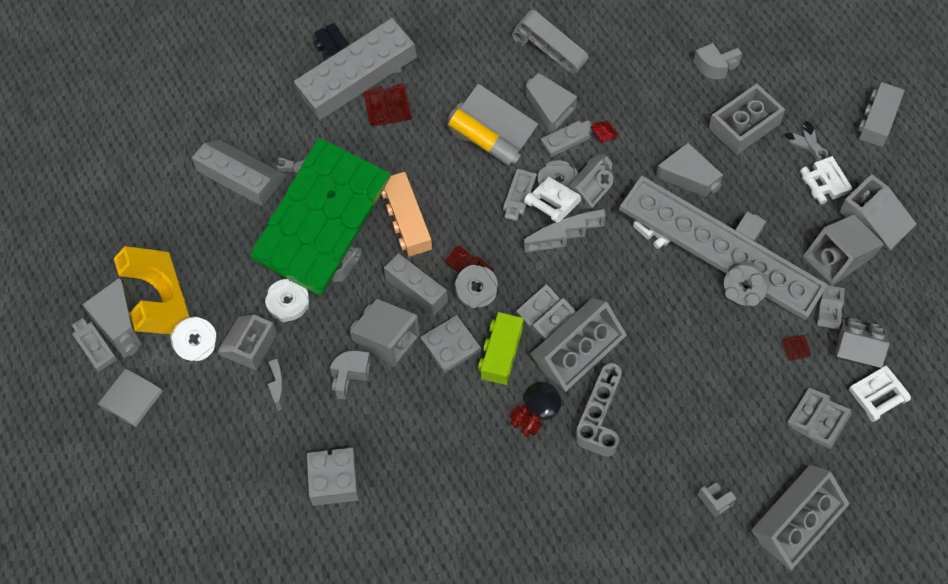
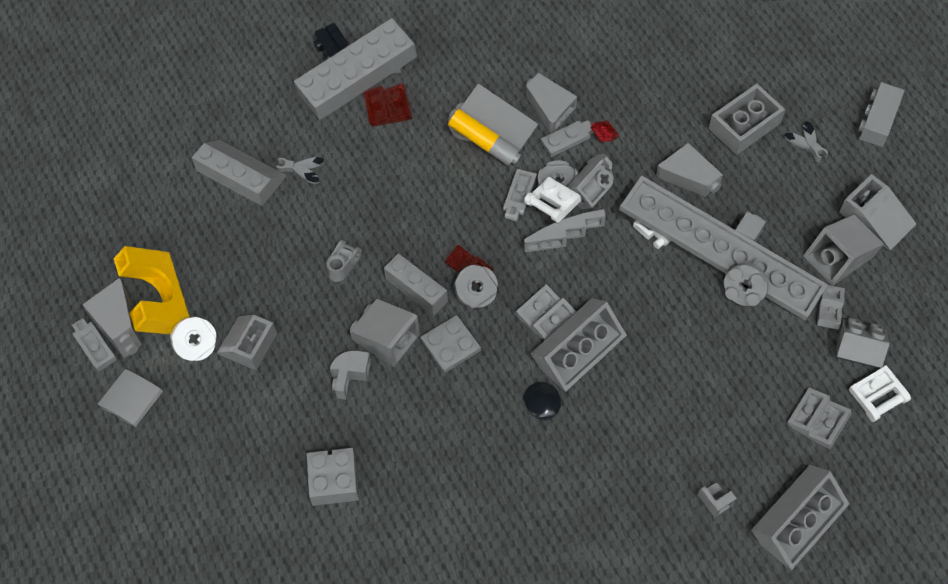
green piece [250,138,390,297] -> none
white plate [265,279,309,322] -> none
light grey slope [268,359,285,411] -> none
light nougat brick [381,172,432,257] -> none
lime brick [478,312,524,385] -> none
clear red piece [509,405,543,437] -> none
light grey beam [512,10,588,74] -> none
light grey beam [576,363,622,457] -> none
light grey brick [693,43,742,79] -> none
clear red tile [782,335,811,361] -> none
white plate [800,156,853,205] -> none

